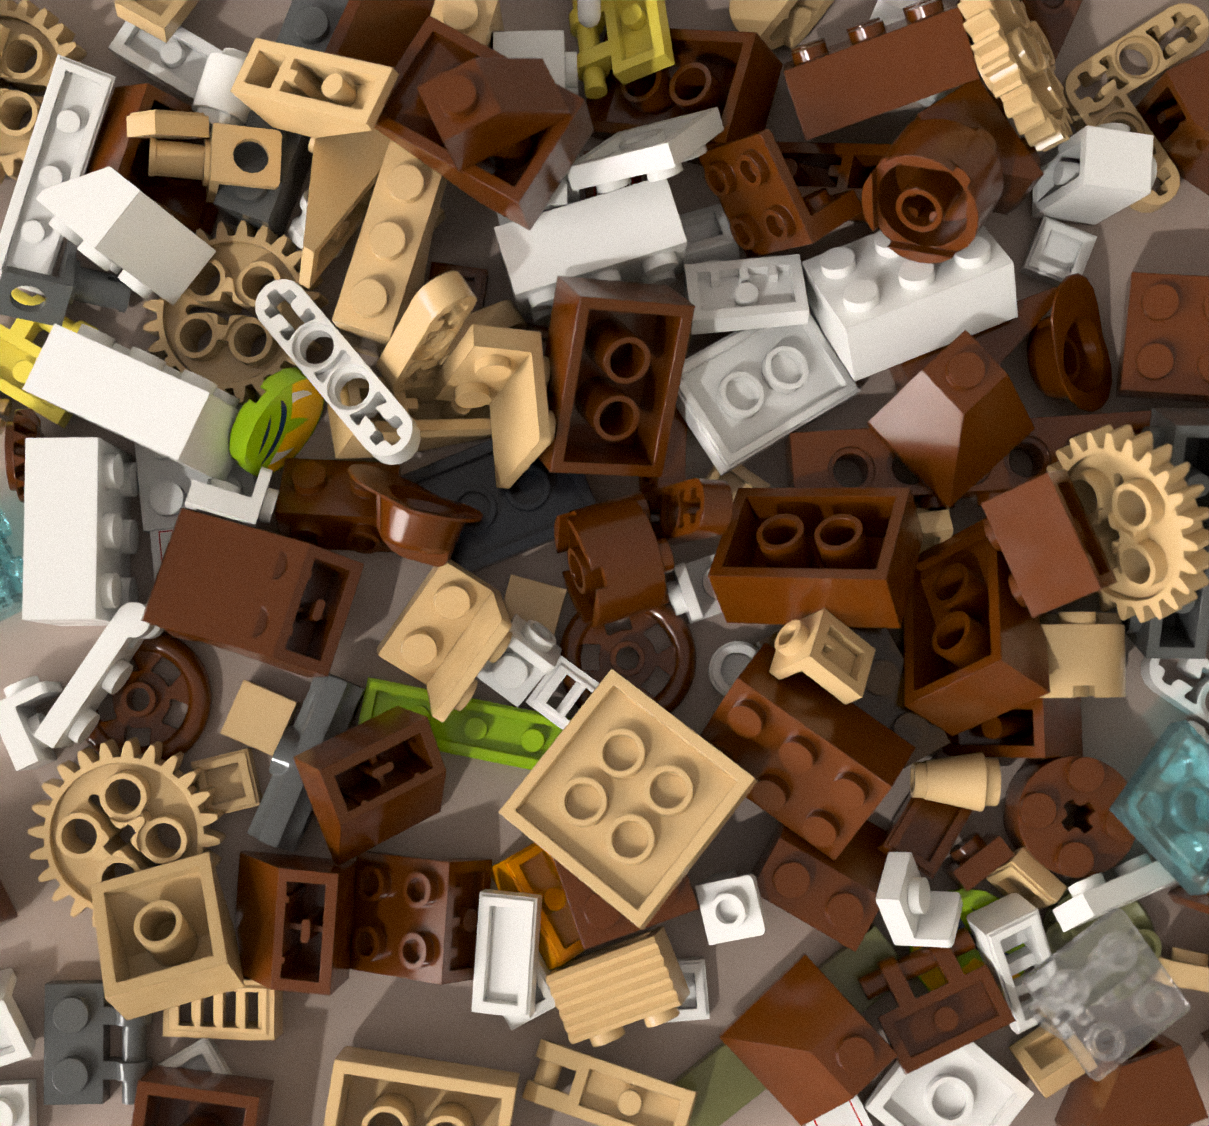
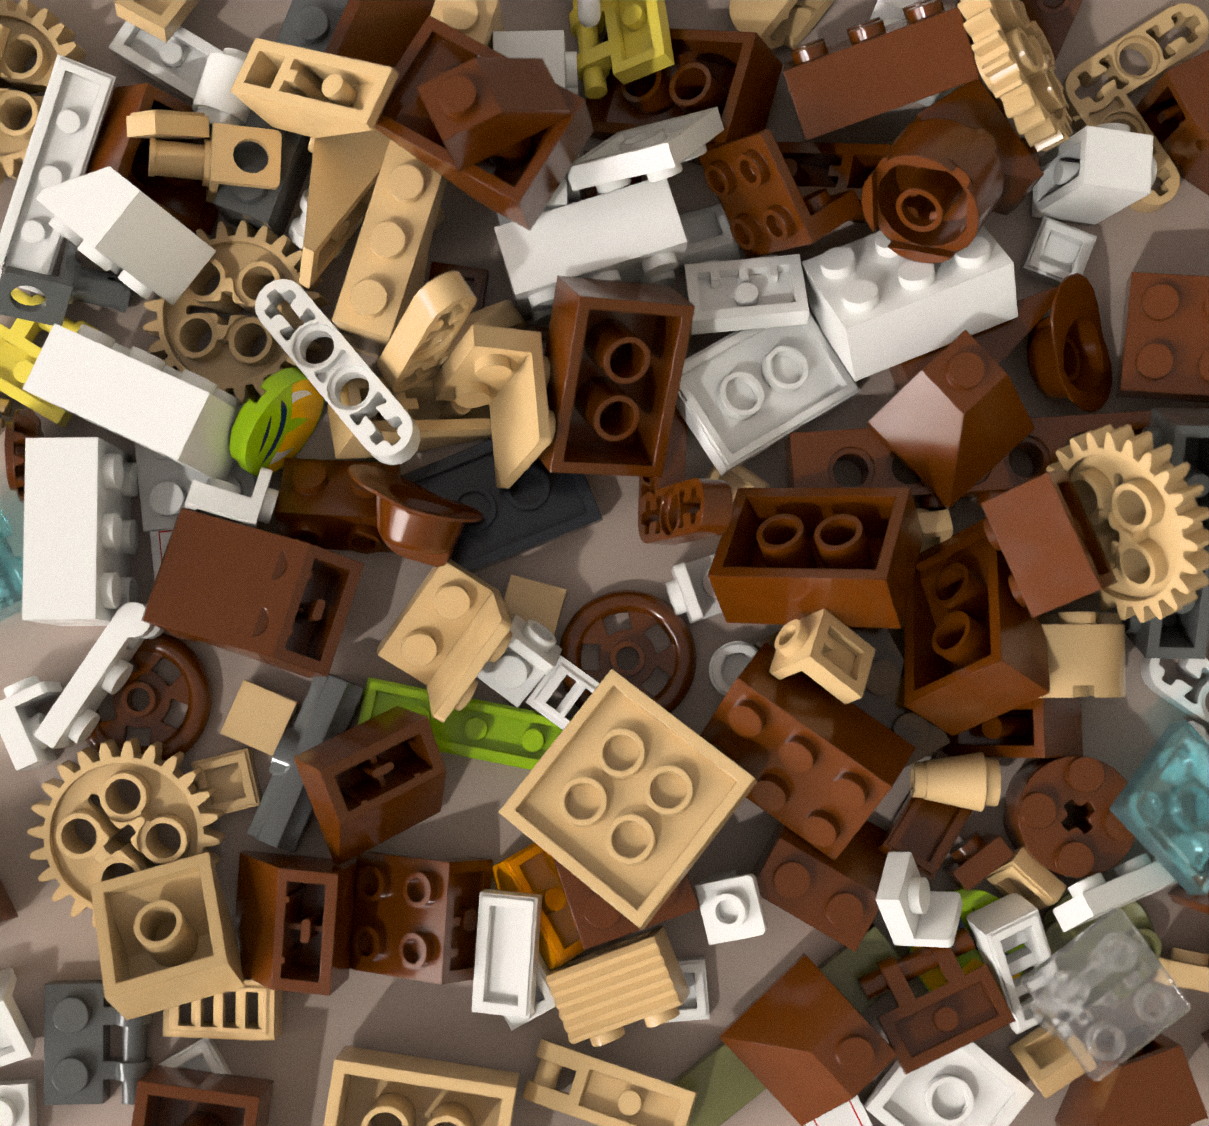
reddish brown brick [554,492,674,627] -> none

